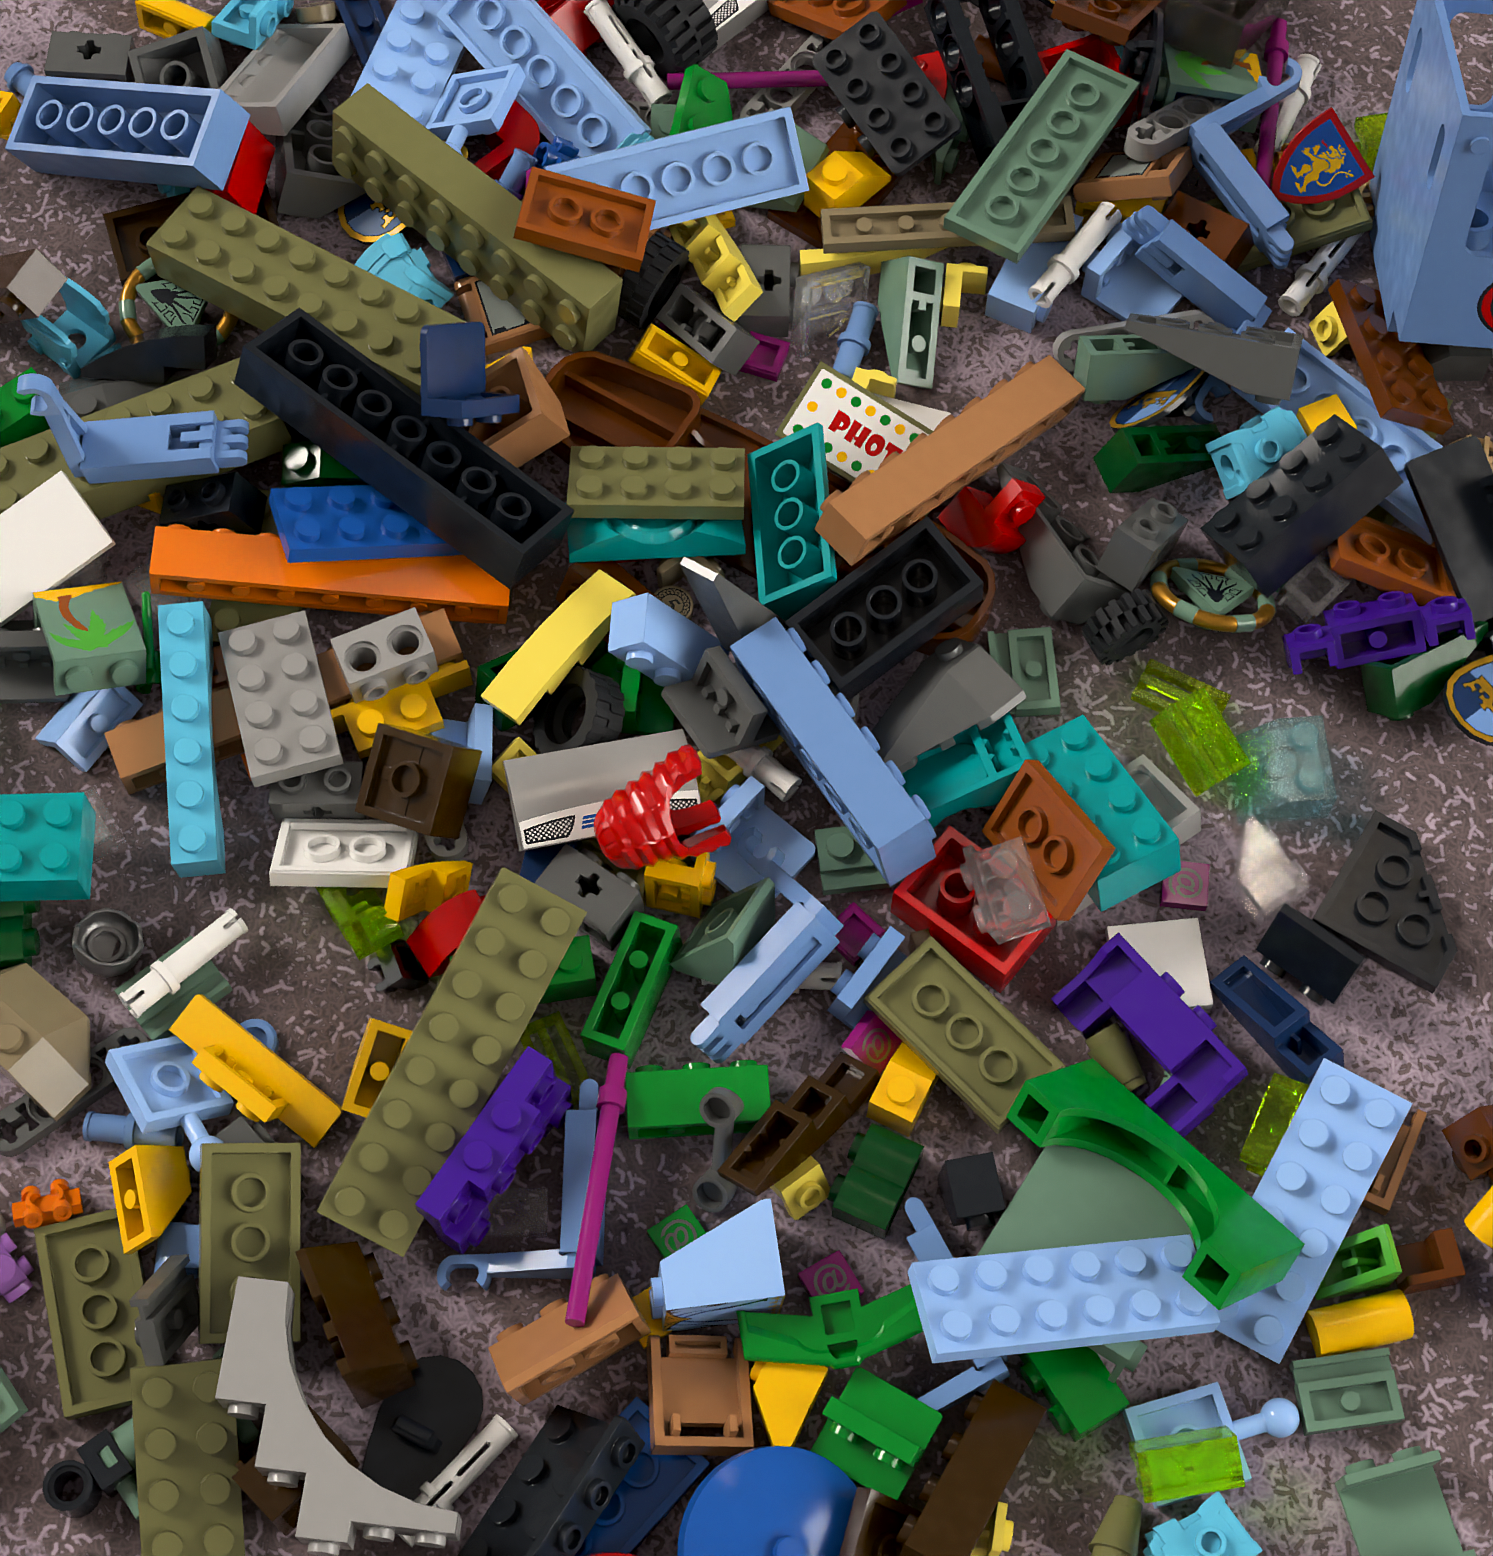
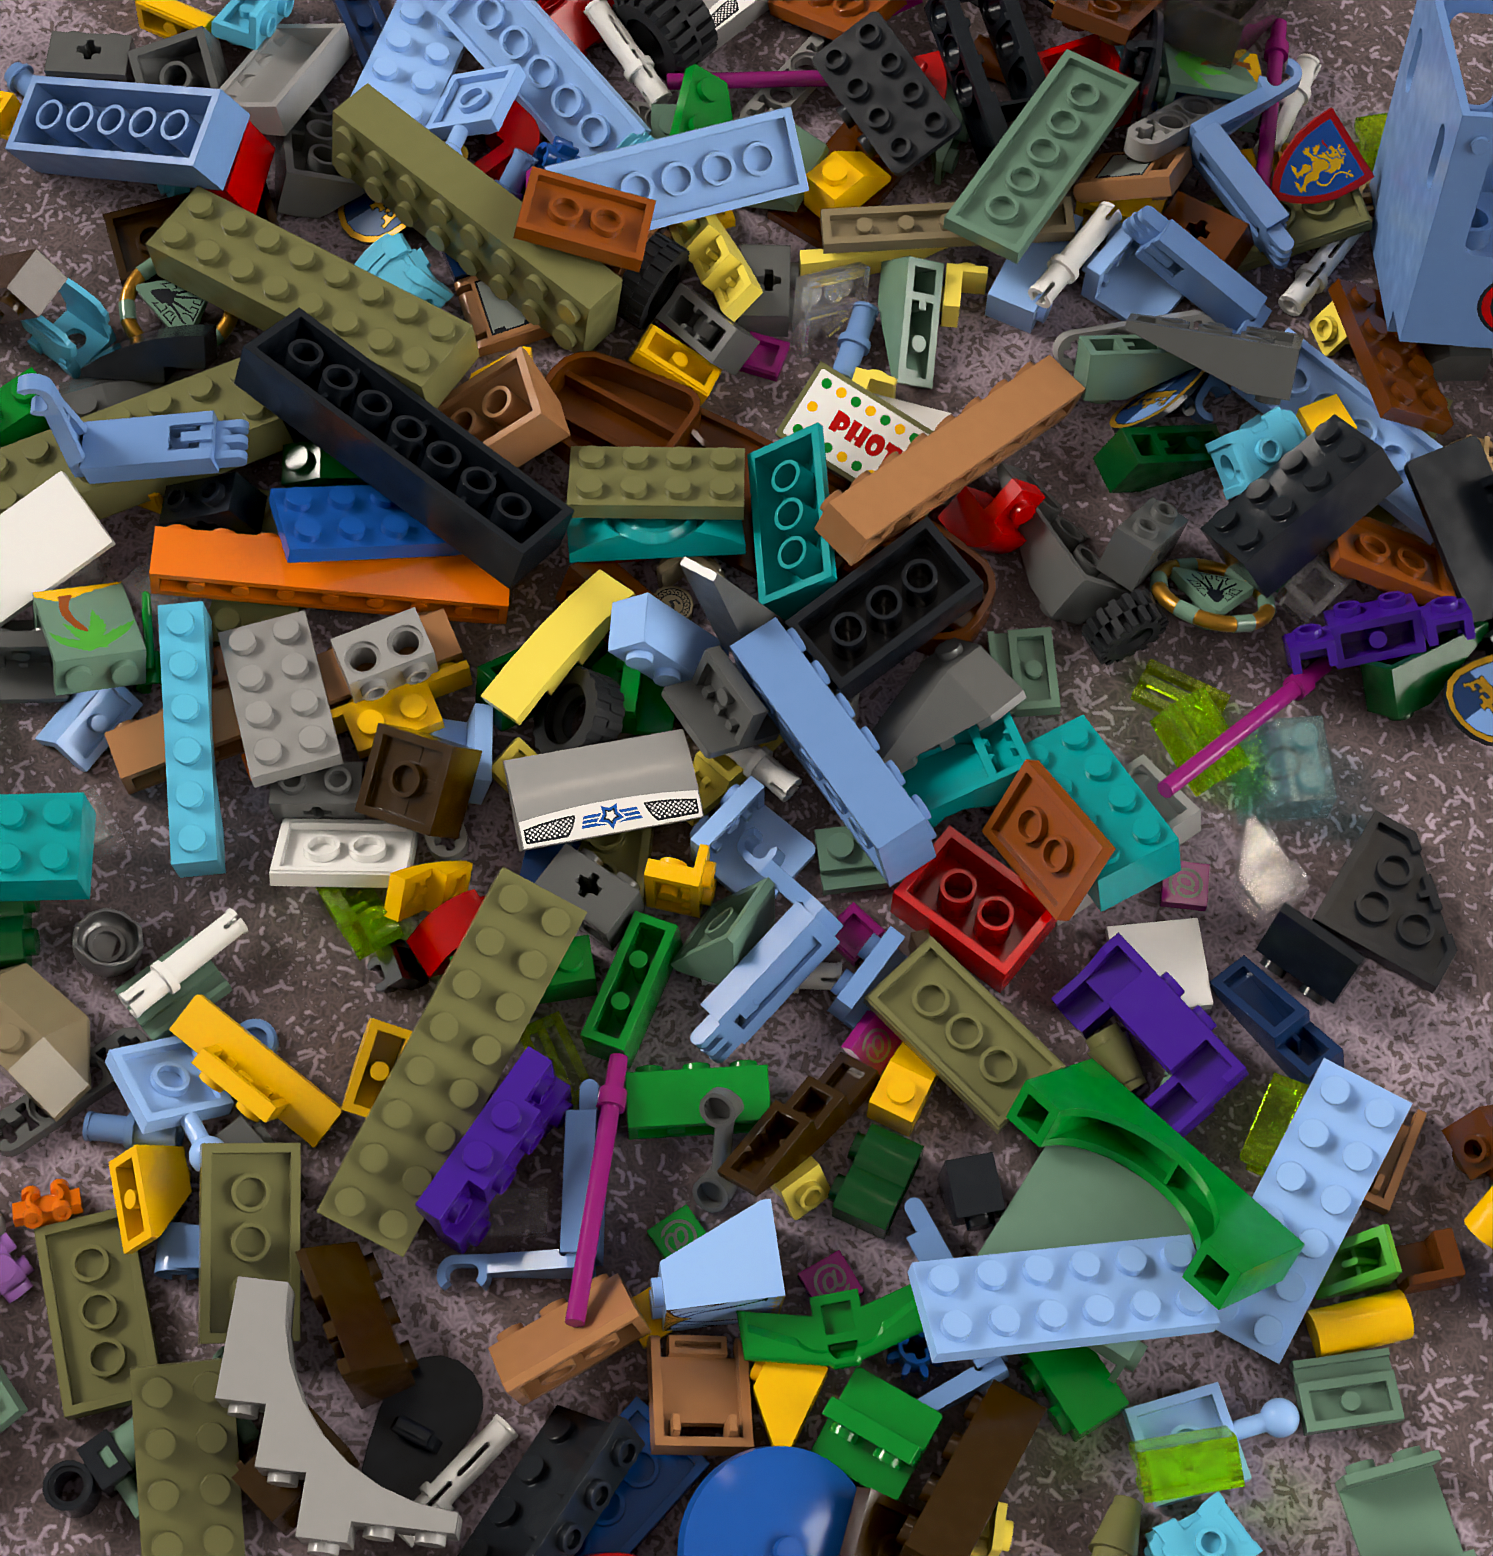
dark grey plate [129,1254,199,1366] -> none
dark tan tile [295,1,337,24] -> none
dark blue bracket [420,321,520,427] -> none
red hair [594,744,732,870] -> none
clear bracket [960,836,1052,944] -> none
none -> blue gear [886,1332,944,1382]
none -> magenta bar [1157,657,1332,798]

